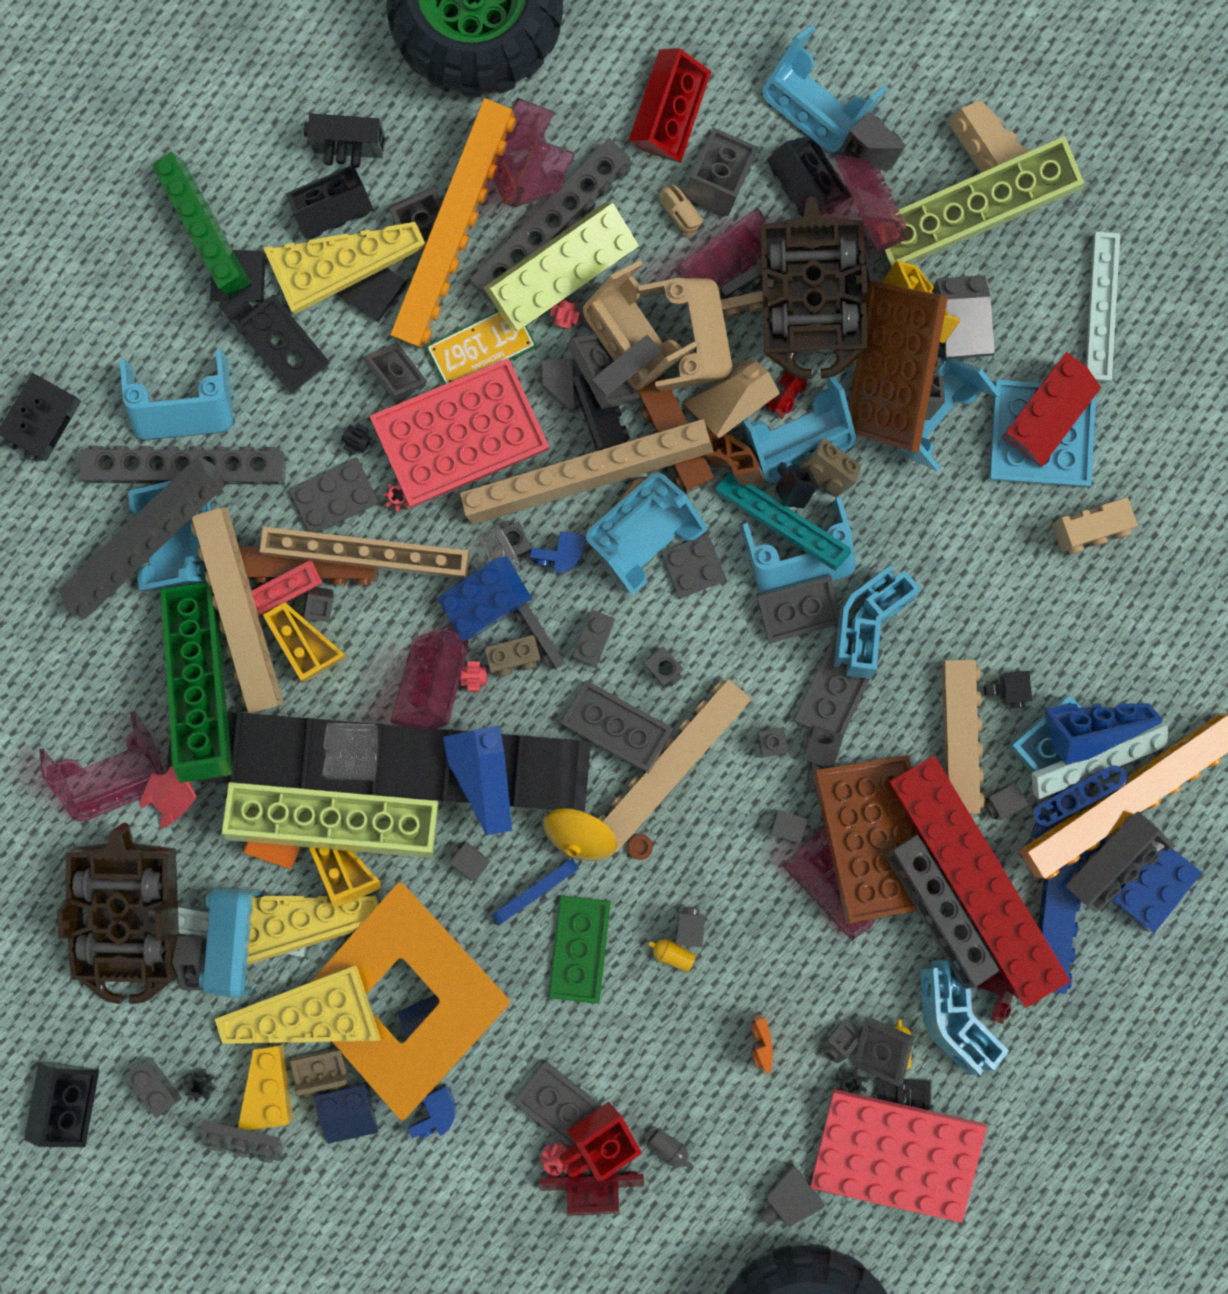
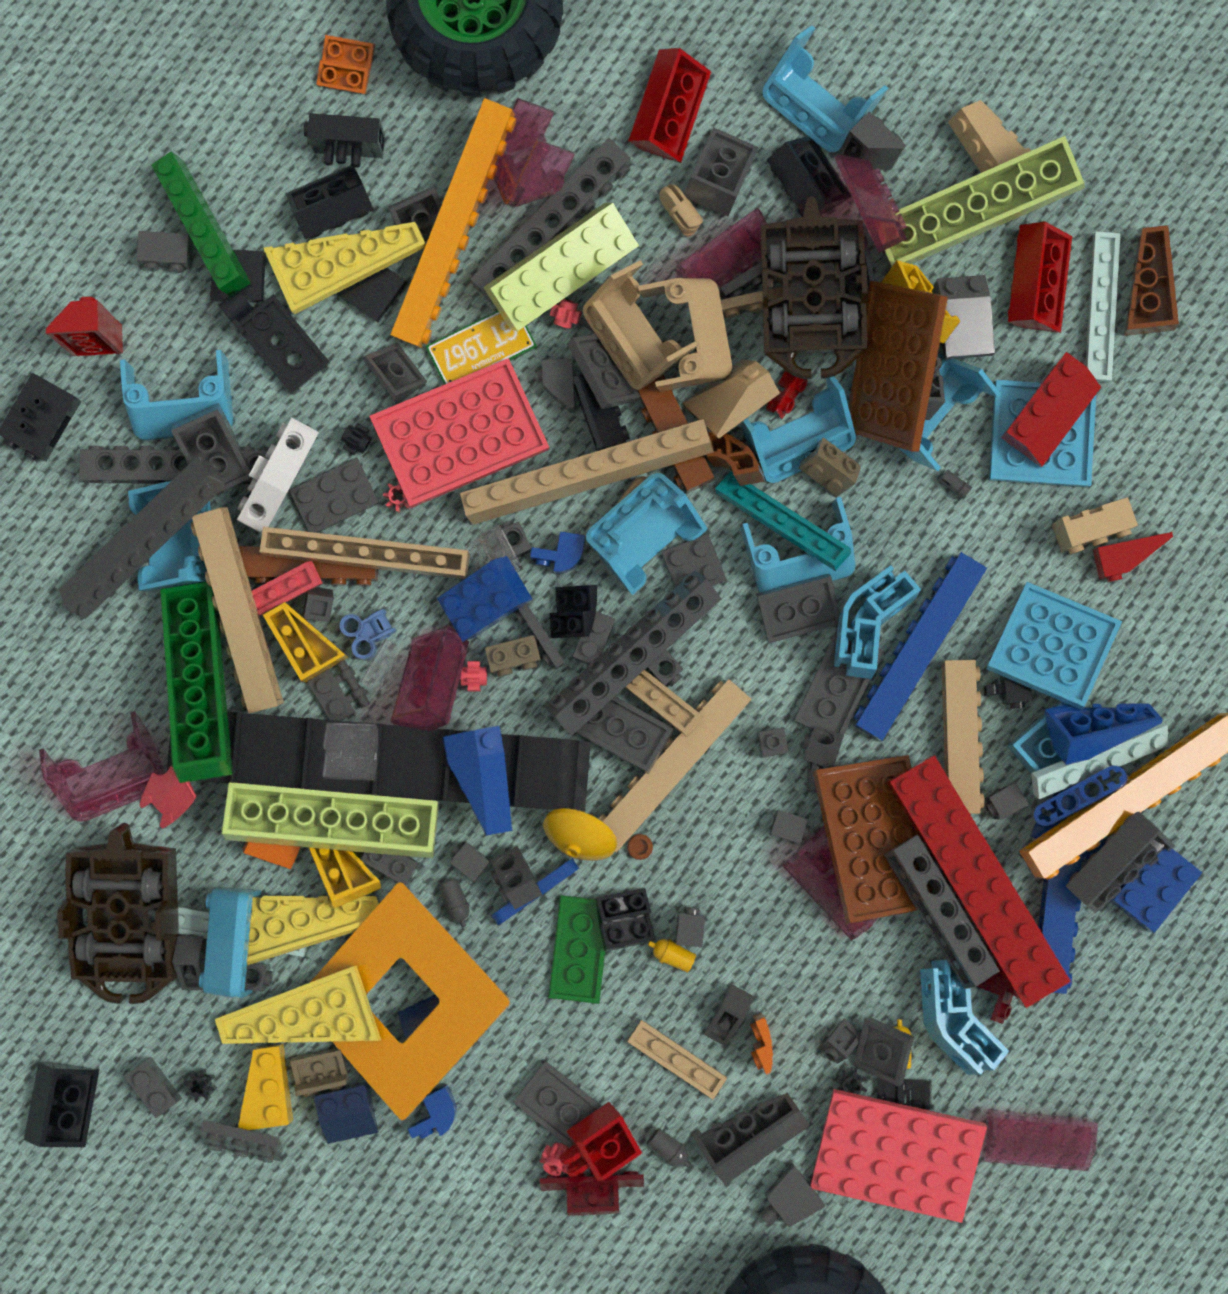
dark grey sticker [592,334,662,396] -> none
black brick [775,462,818,509] -> none
none -> red slope [46,297,123,356]
none -> dark grey brick [136,231,193,273]
none -> dark grey slope [171,403,252,493]
none -> white brick [237,418,319,533]
none -> dark grey brick [245,962,273,992]
none -> dark grey plate [307,660,370,721]
none -> orange slope [317,35,375,94]
none -> medium blue piece [340,609,397,661]
none -> dark grey brick [361,852,420,886]
none -> dark grey piece [438,879,470,927]
none -> dark grey brick [490,846,542,909]
none -> dark grey brick [545,570,721,736]
none -> black slope [549,585,597,638]
none -> black slope [596,888,656,952]
none -> tan plate [625,670,703,737]
none -> tan plate [627,1019,727,1100]
none -> dark grey wedge [691,1092,810,1185]
none -> dark grey slope [704,984,754,1047]
none -> blue brick [853,552,987,742]
none -> dark grey pin [939,469,973,499]
none -> clear pink slope [985,1109,1098,1171]
none -> medium azure plate [987,582,1122,710]
none -> red slope [1008,221,1073,333]
none -> red slope [1093,532,1173,583]
none -> dark orange wedge [1124,225,1179,336]

